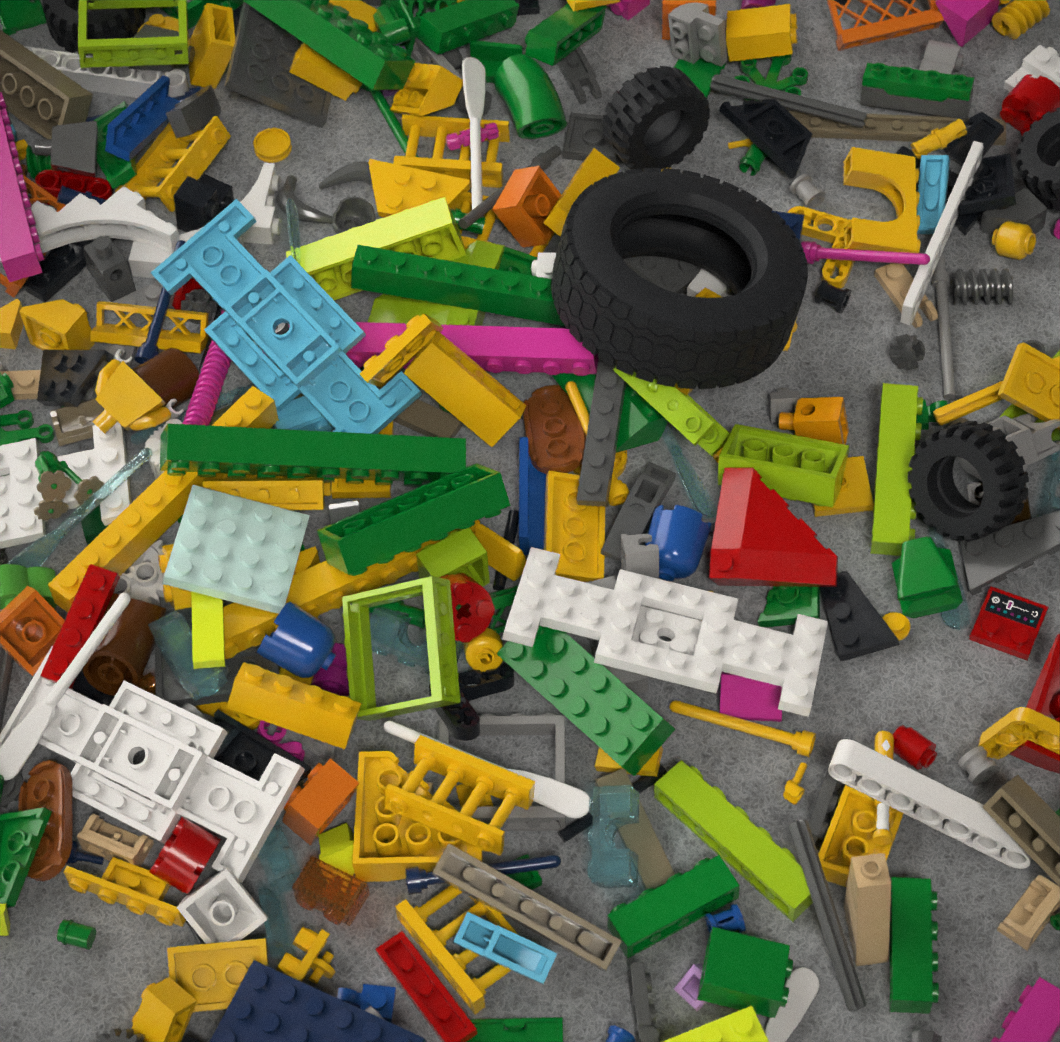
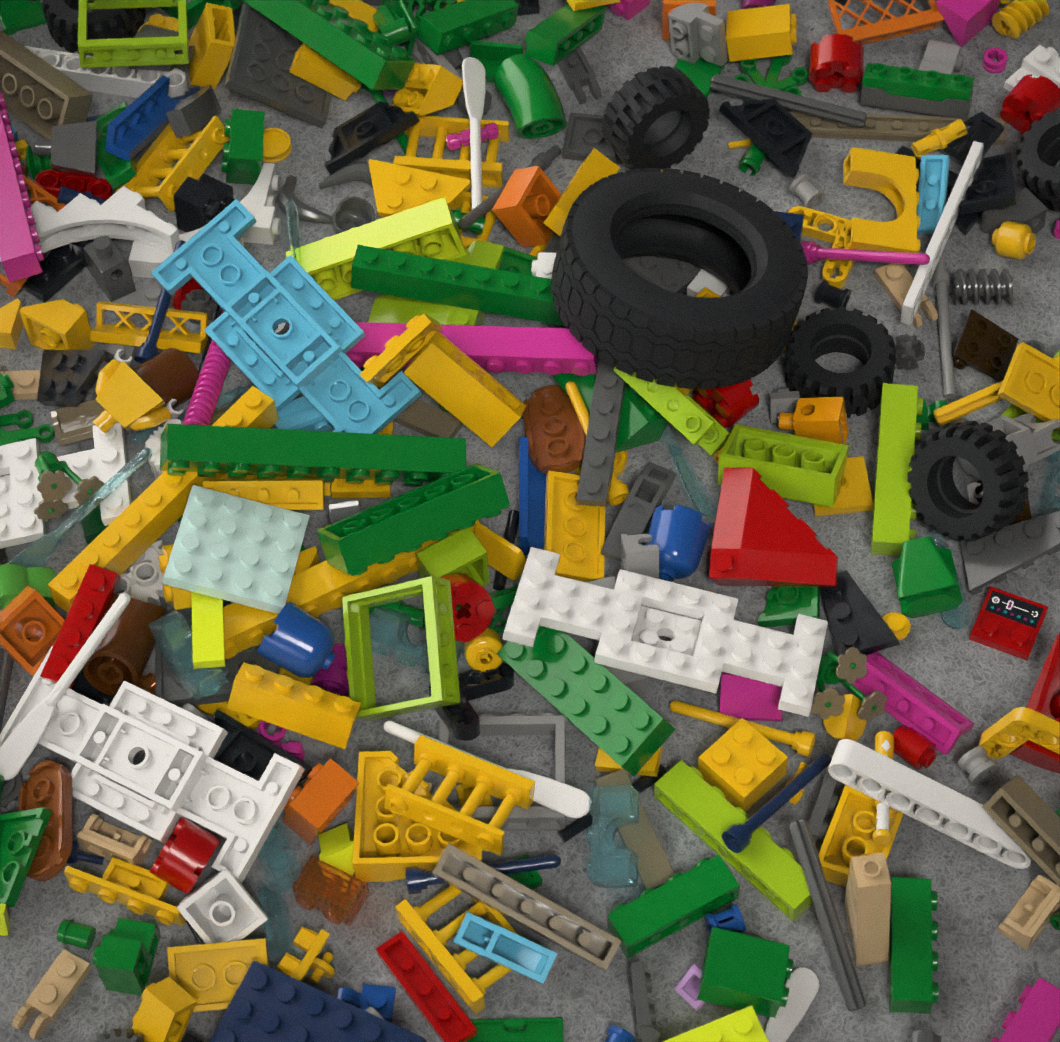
none -> tan hinge [12,949,92,1040]
none -> green brick [93,918,161,996]
none -> green brick [221,109,265,185]
none -> black wing [324,101,420,175]
none -> red brick [692,380,759,428]
none -> yellow brick [698,718,788,812]
none -> dark blue piece [722,754,831,853]
none -> black tyre [784,307,896,418]
none -> red brick [810,34,864,93]
none -> dark tan plant [811,647,888,722]
none -> yellow brick [823,694,867,741]
none -> dark pink fence [852,652,975,755]
none -> dark brown hinge [953,309,1018,382]
none -> dark pink bush [982,47,1008,74]

